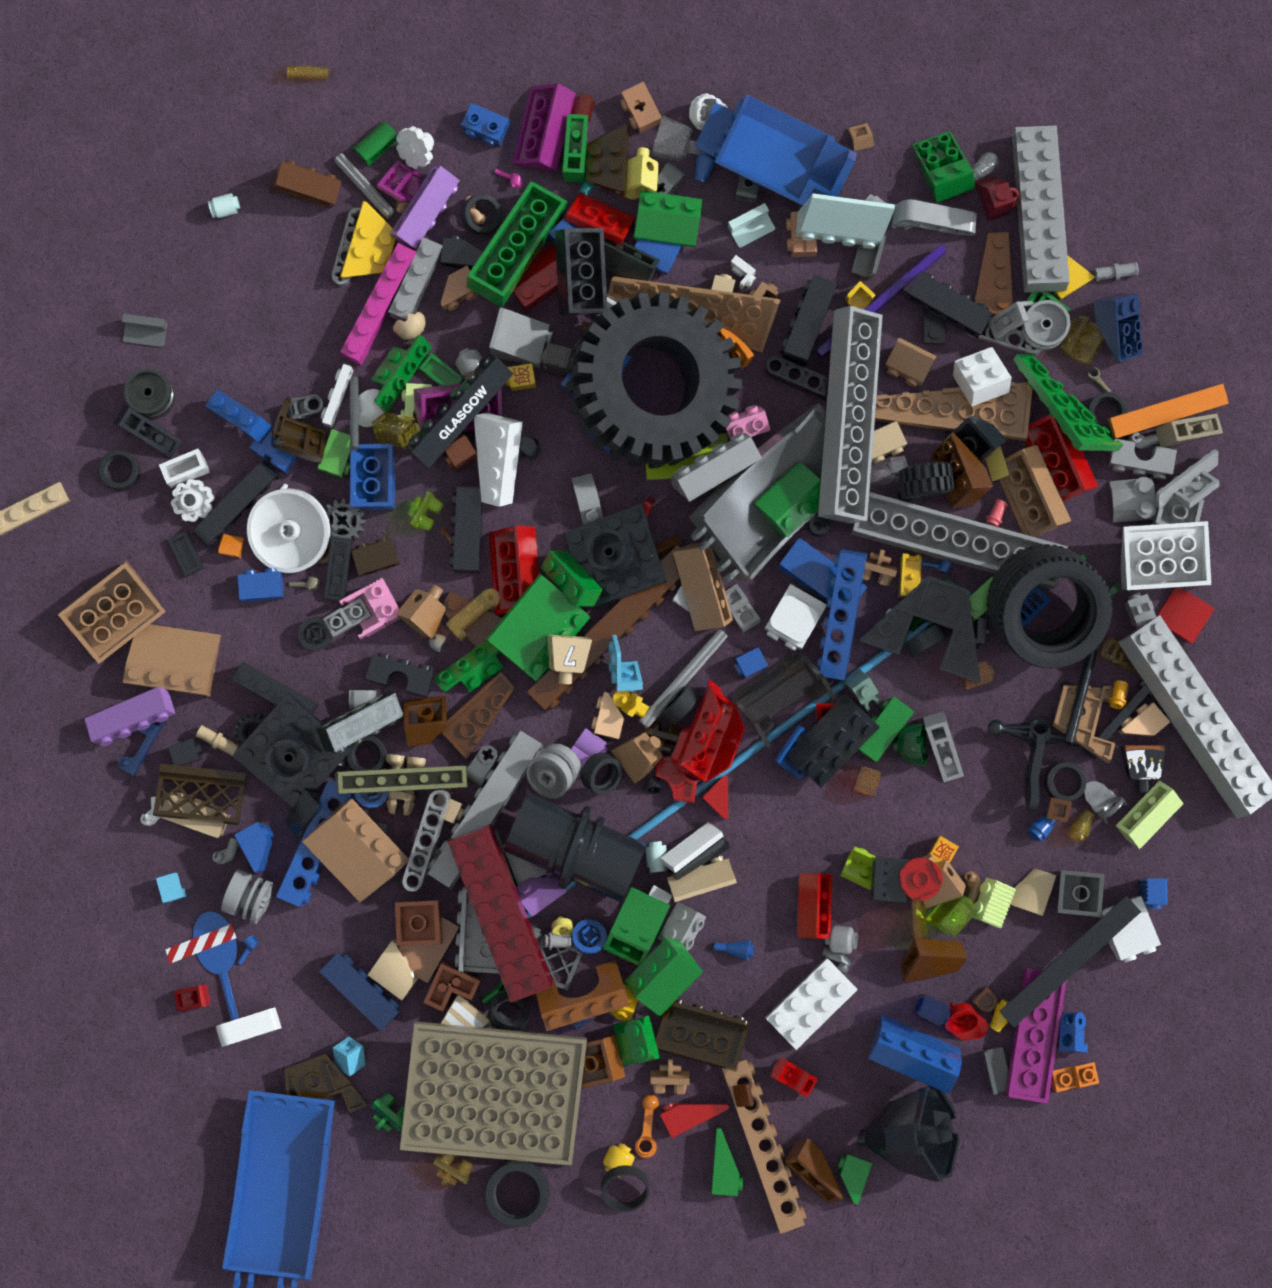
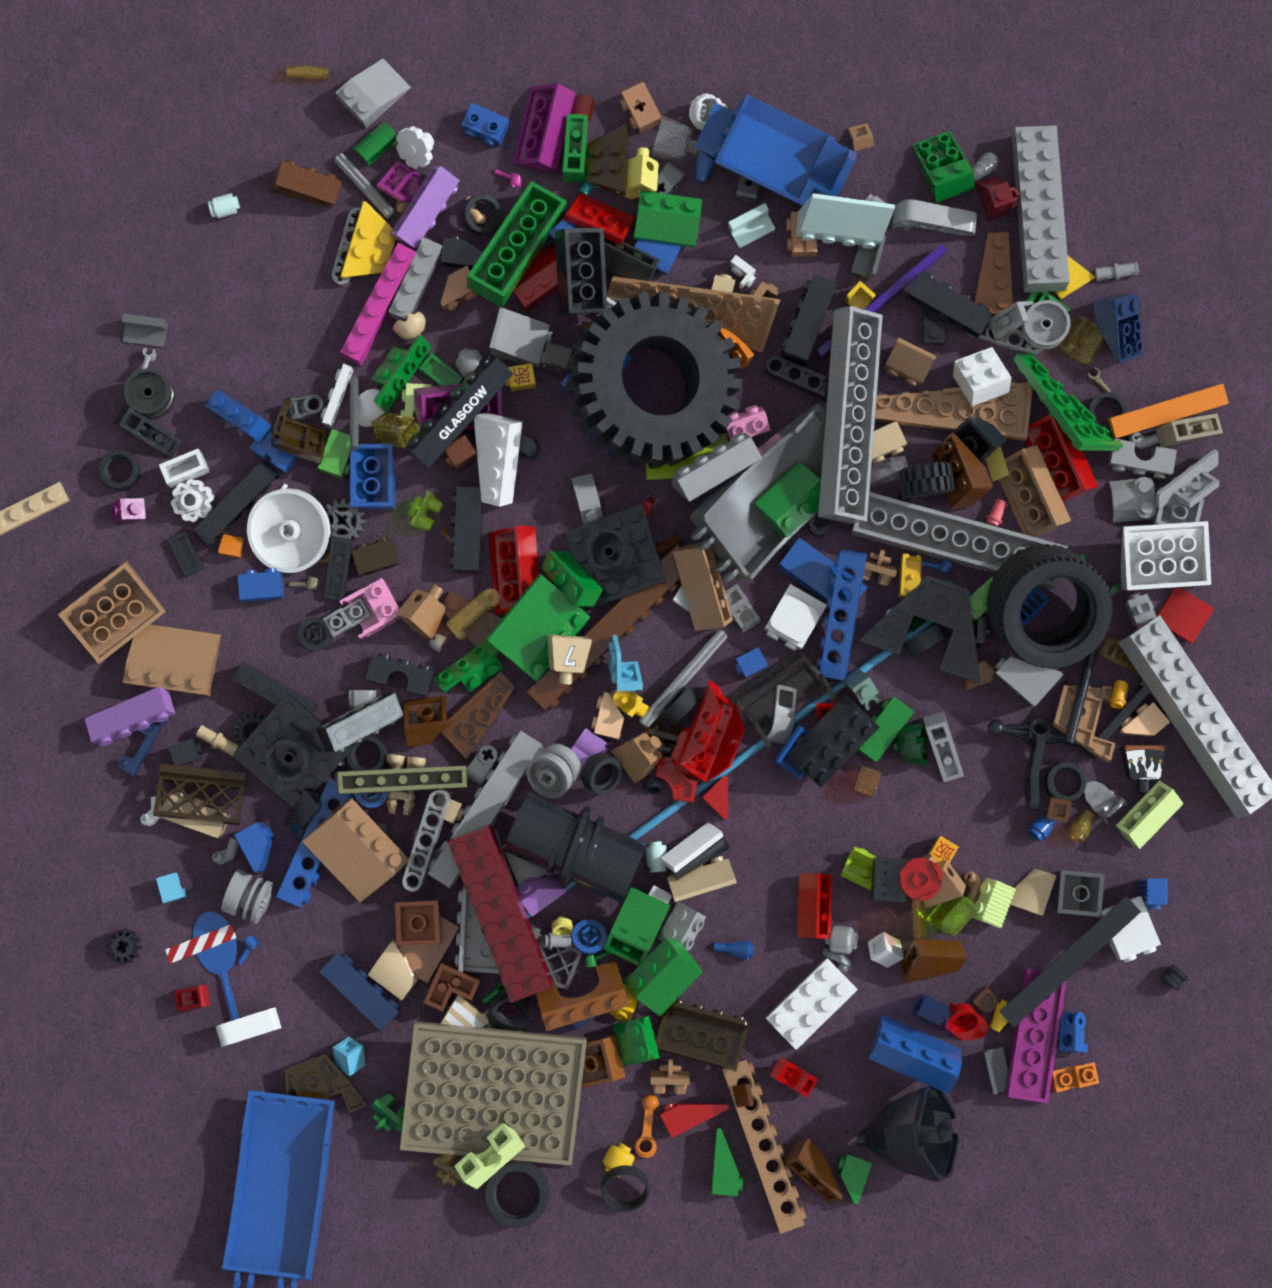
none -> black gear [106,928,143,965]
none -> bracket [111,498,146,523]
none -> light grey hand [141,348,156,369]
none -> light grey slope [336,59,411,128]
none -> yellowish green arch [454,1123,525,1189]
none -> green hand [585,951,613,968]
none -> light grey piece [764,685,797,744]
none -> white panel [868,932,904,967]
none -> light grey slope [994,657,1063,707]
none -> black wheel [1161,964,1189,991]

